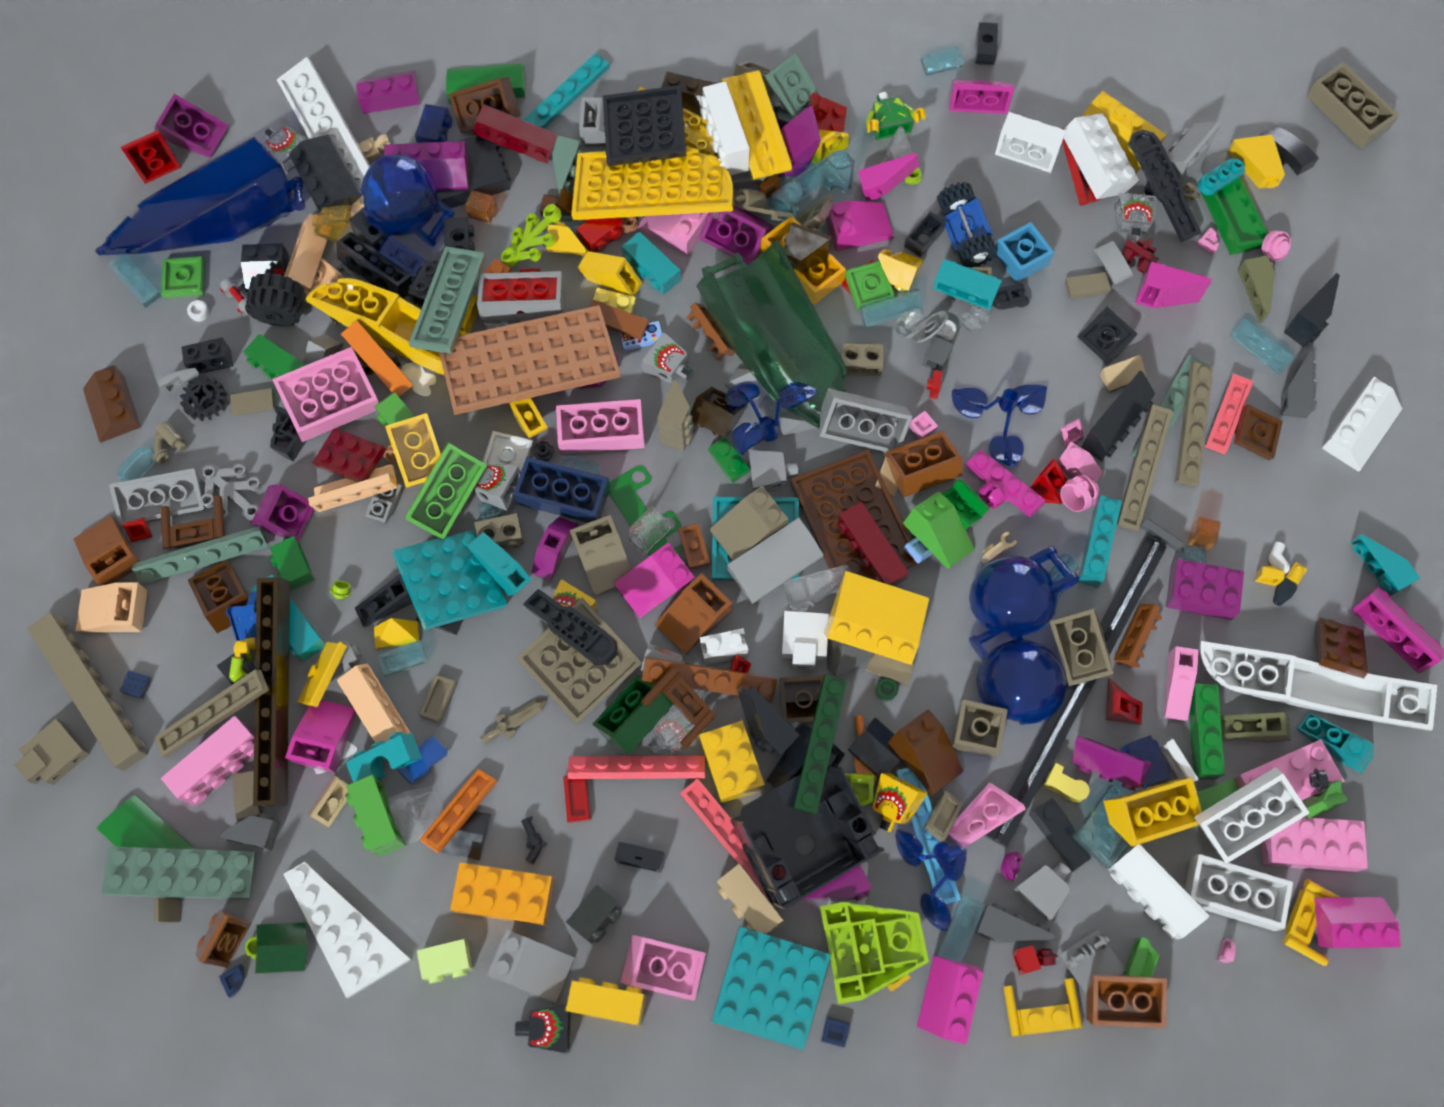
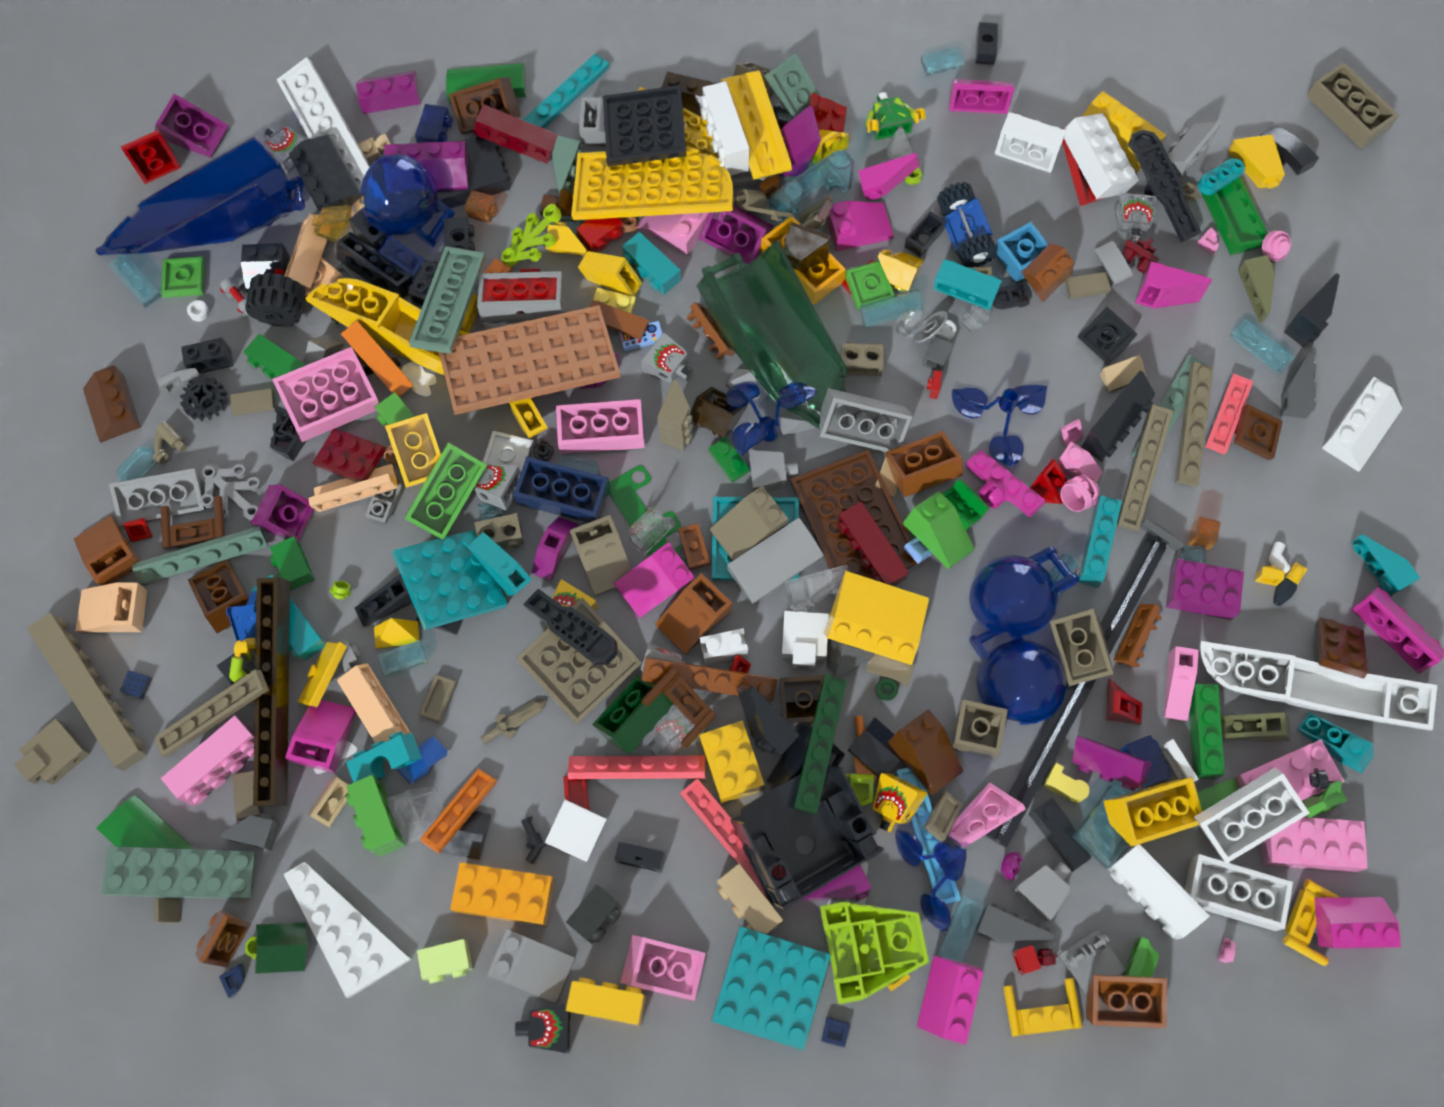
bright pink plate [909,411,938,439] -> none
tan plate [981,532,1017,568] -> none
none -> white tile [545,799,607,862]
none -> dark orange slope [1021,243,1074,302]

